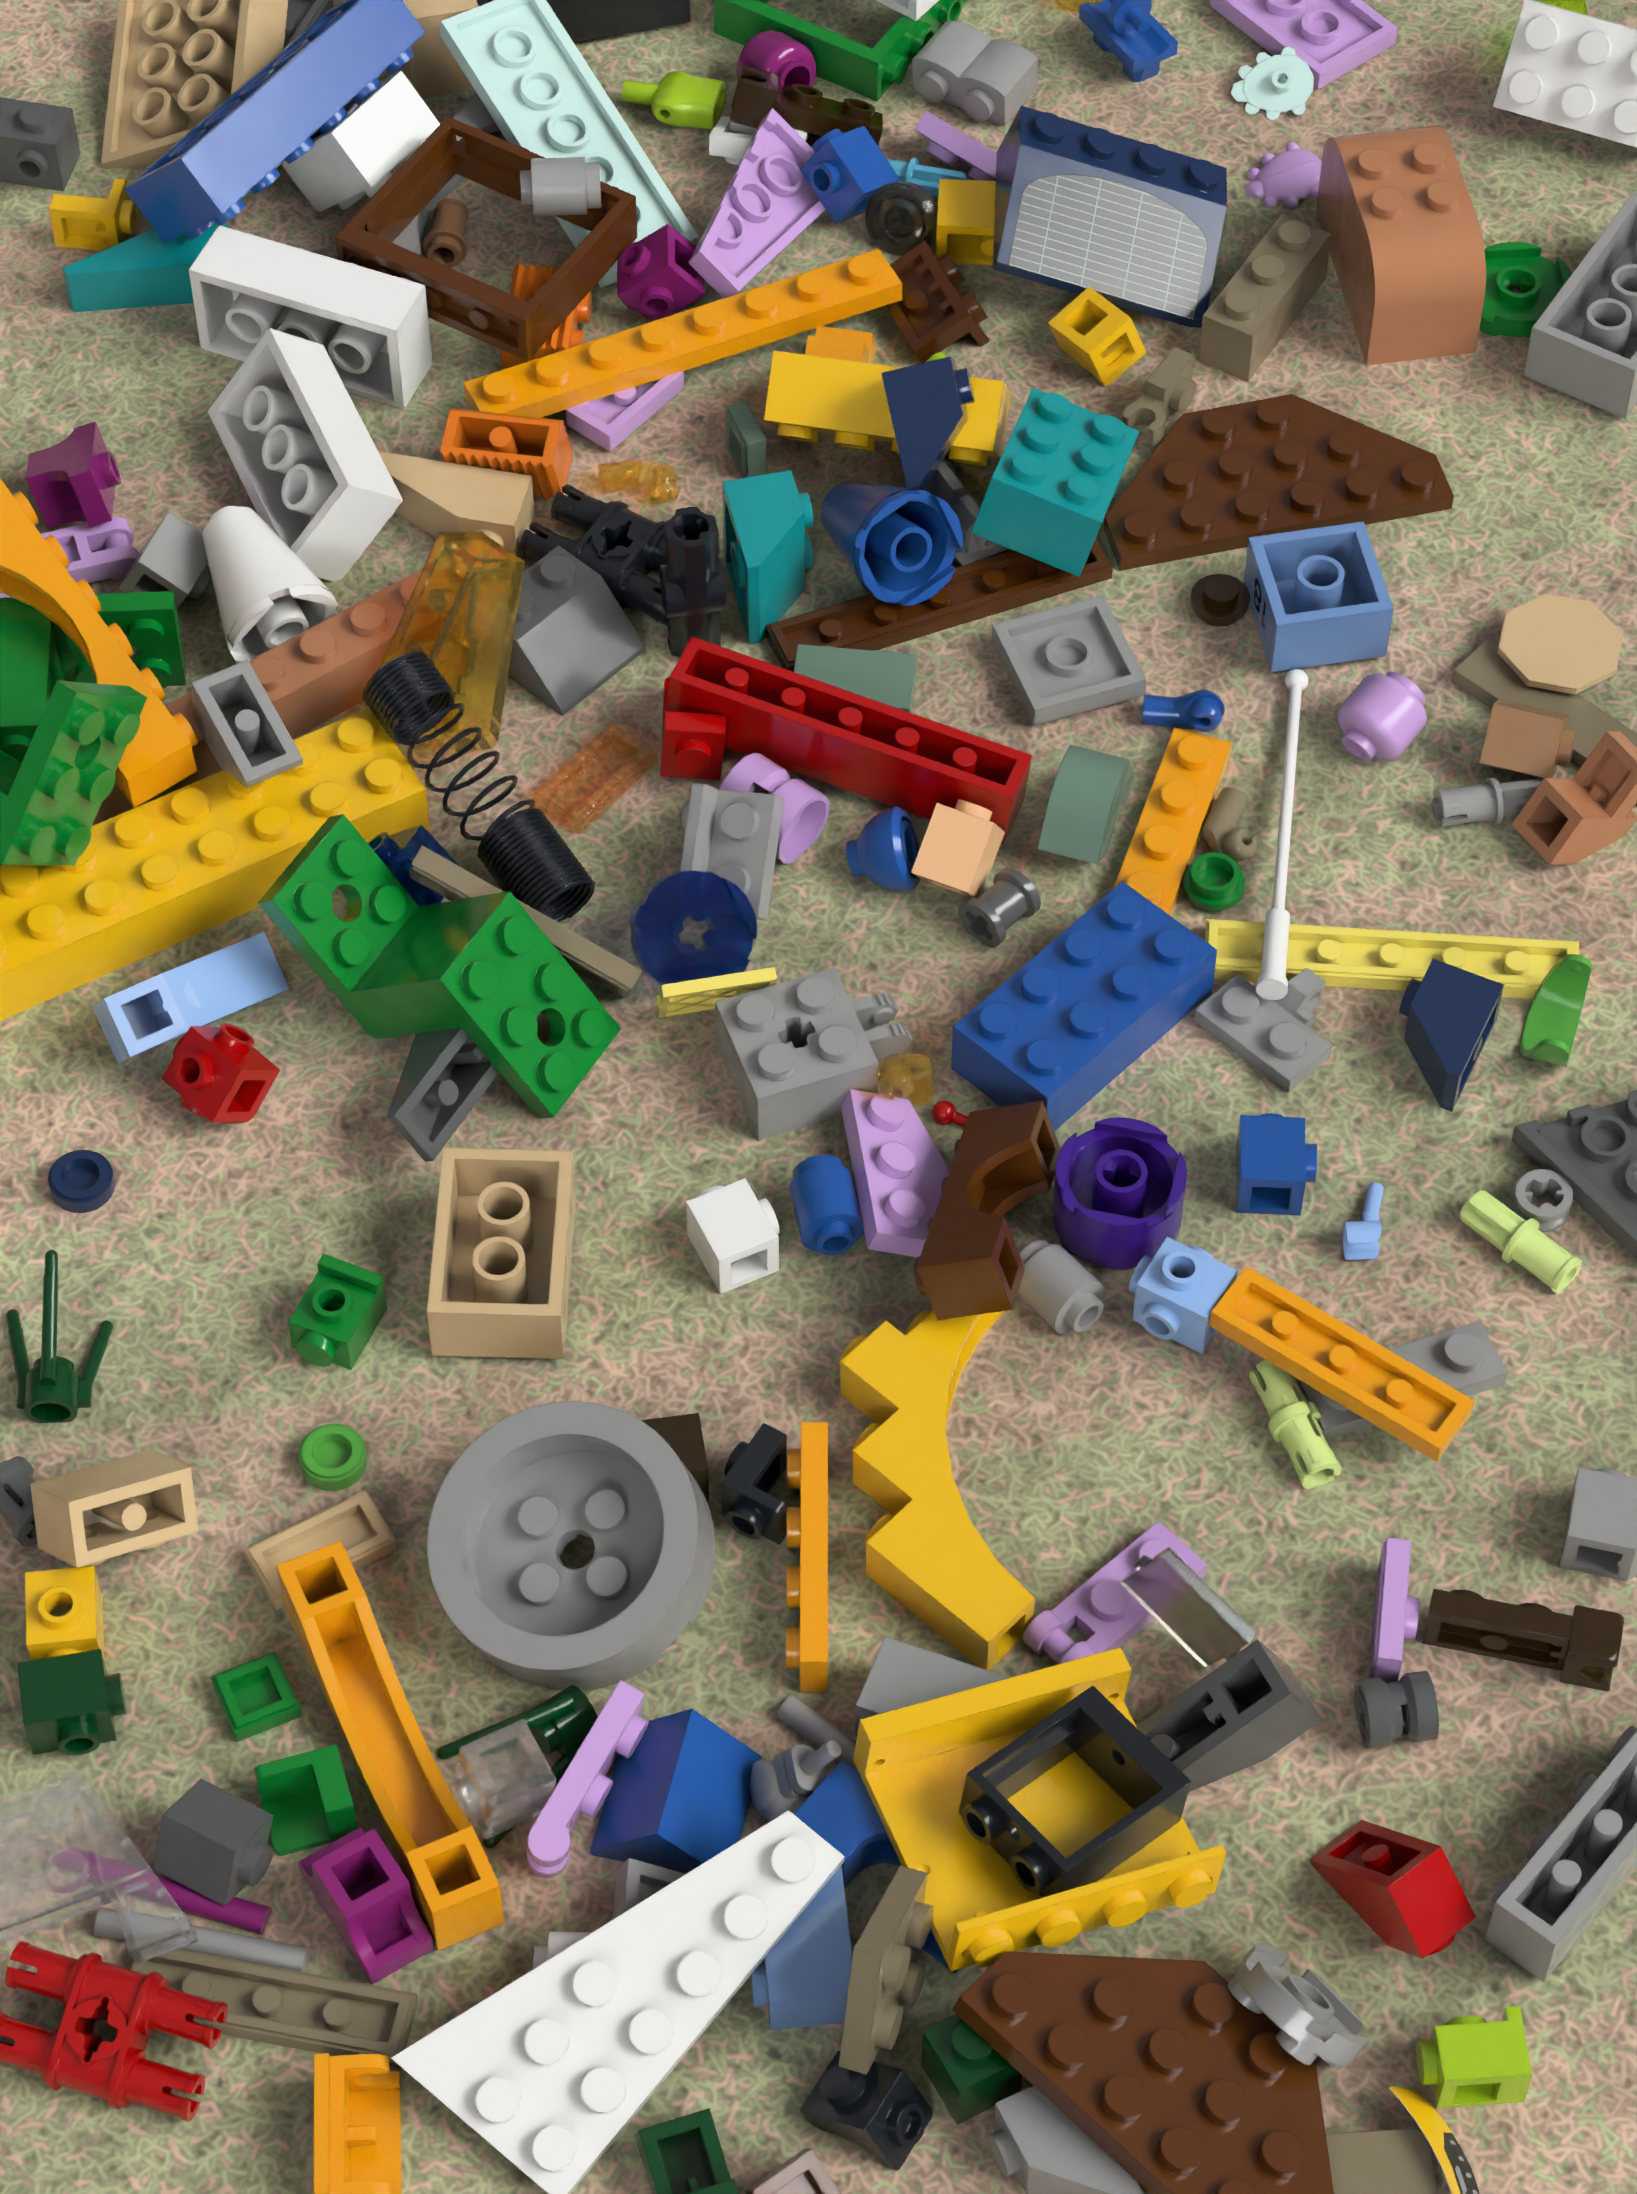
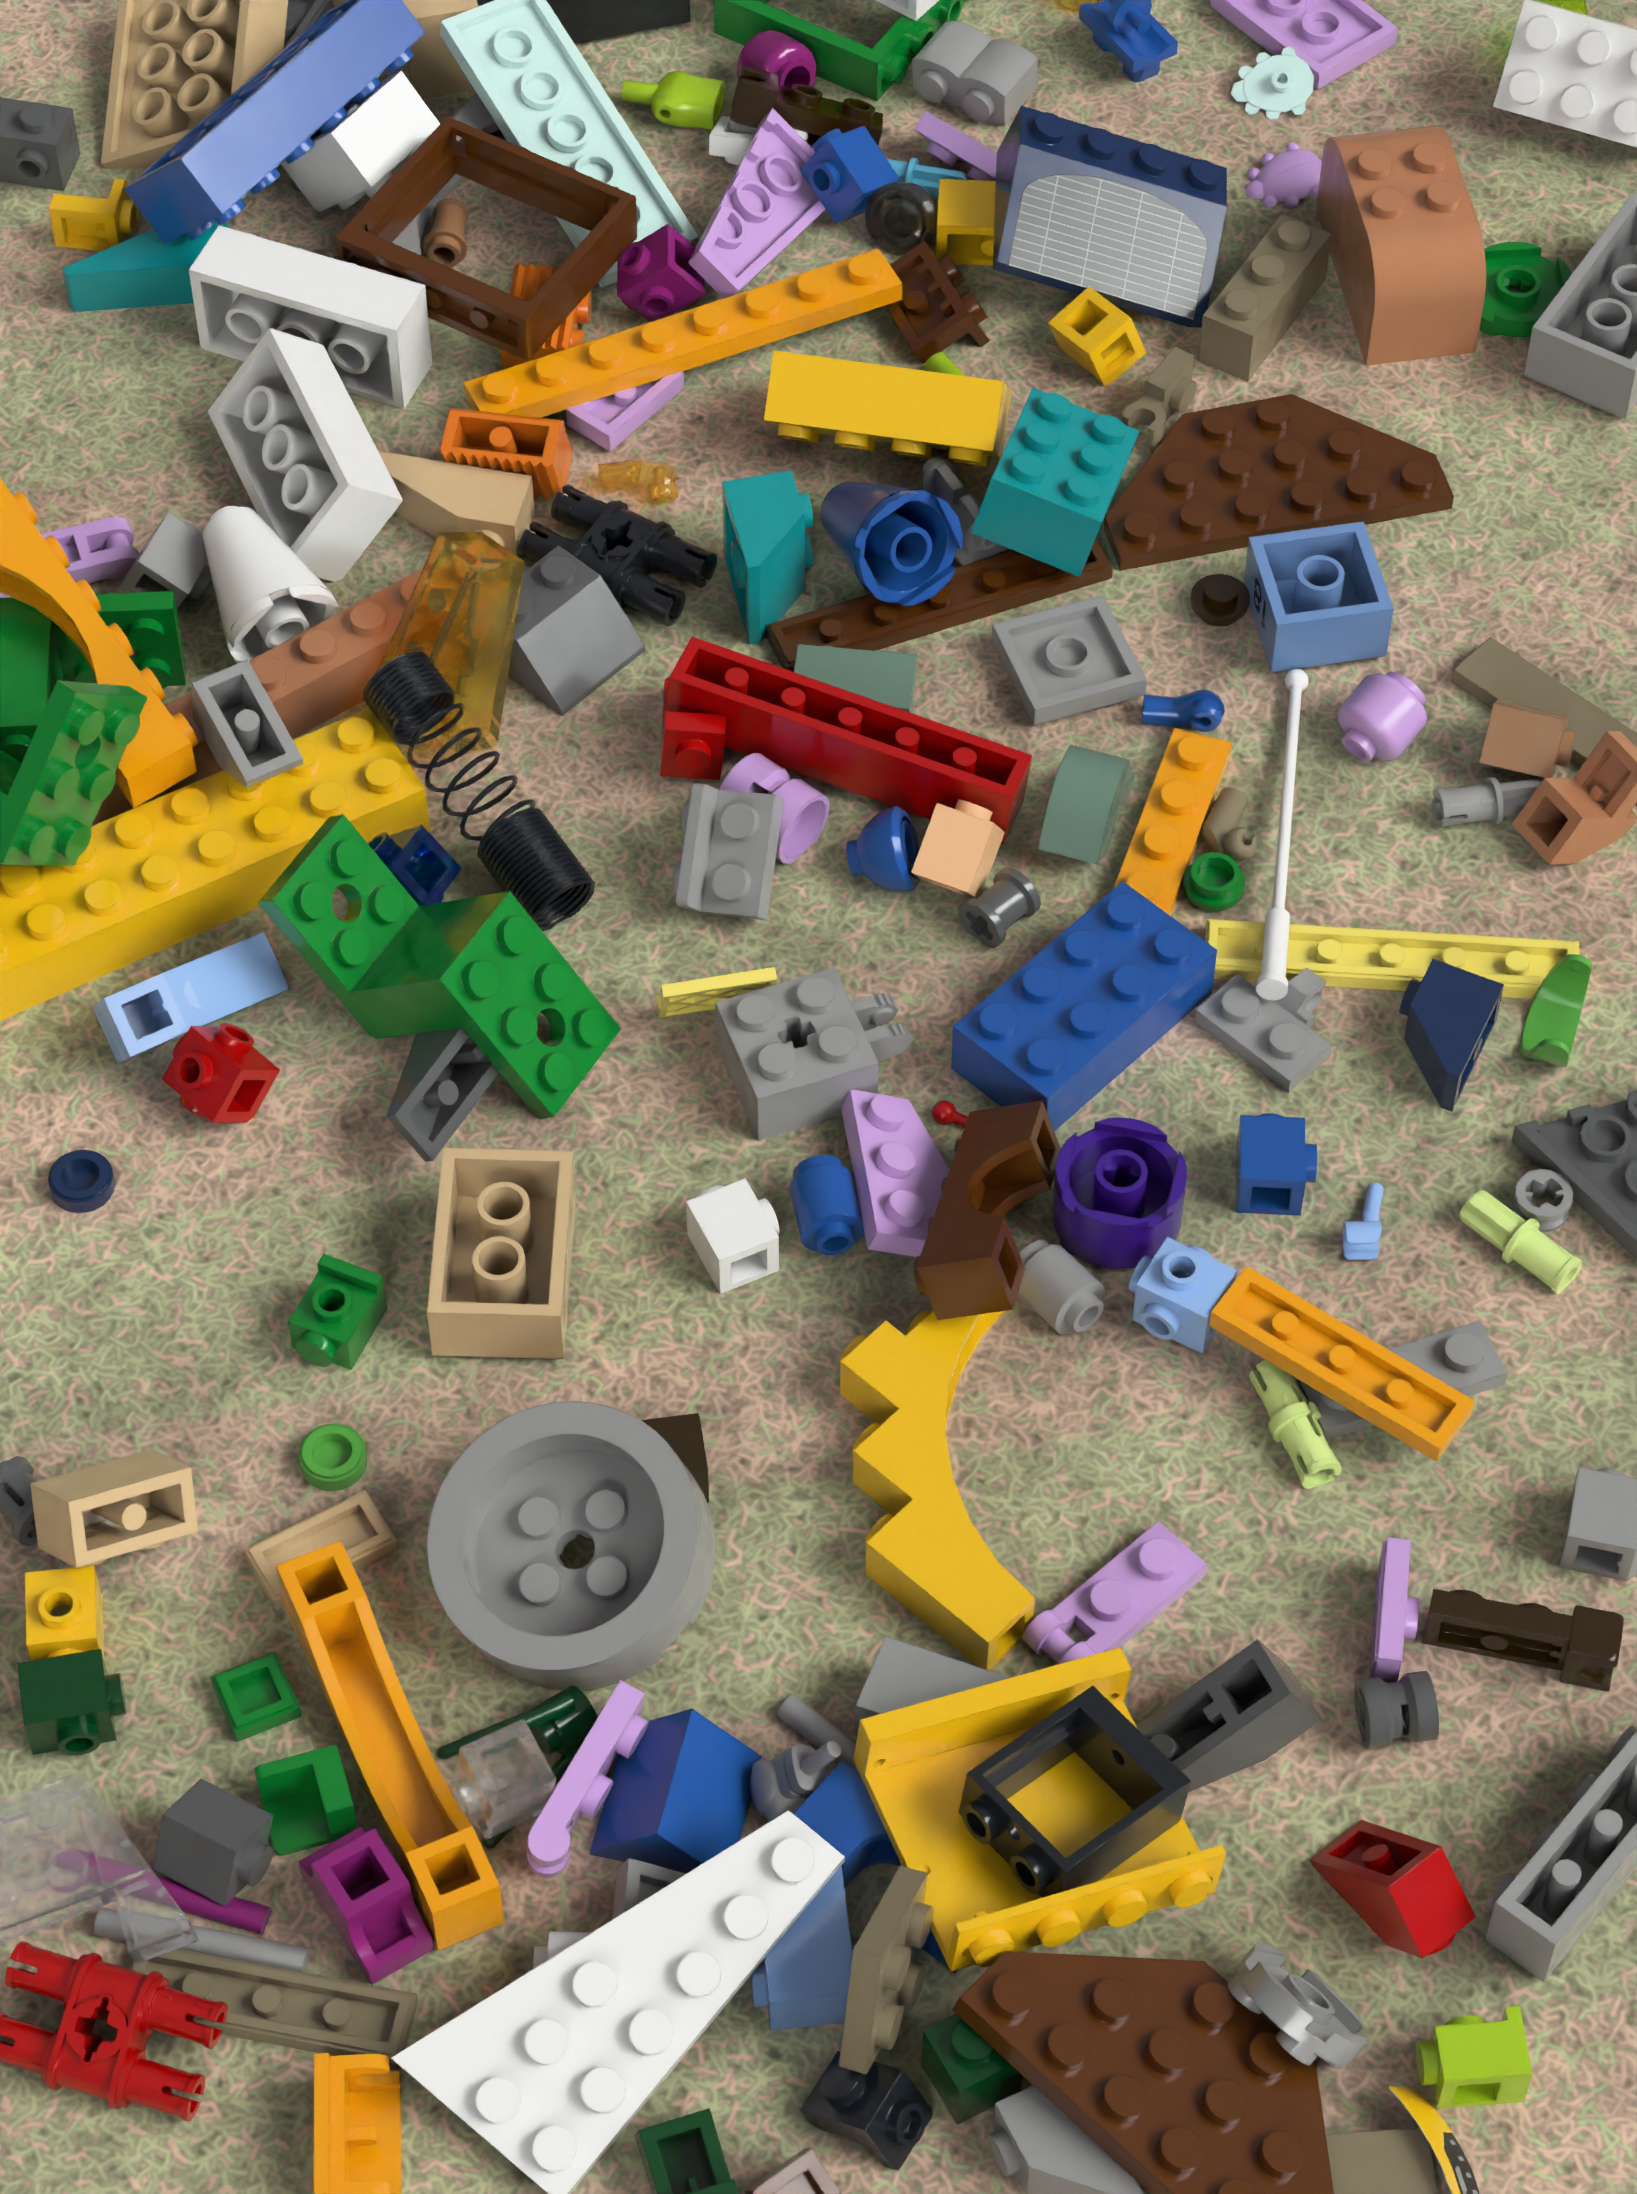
dark green plant [6,1250,113,1423] -> none
magenta brick [26,421,121,529] -> none
dark tan tile [409,845,642,998] -> none
light grey brick [520,157,601,216] -> none
clear orange tile [533,722,658,835] -> none
clear blue plate [629,870,757,985] -> none
black piece [659,507,727,657] -> none
black bracket [721,1423,787,1545] -> none
sand green tile [725,401,767,478] -> none
light orange plate [786,1422,828,1693] -> none
light orange slope [805,326,877,364] -> none
clear yellow arm [876,1054,936,1106] -> none
dark blue slope [881,357,975,490] -> none
clear smoke piece [1120,1547,1257,1668] -> none
tan piece [1497,593,1623,695] -> none

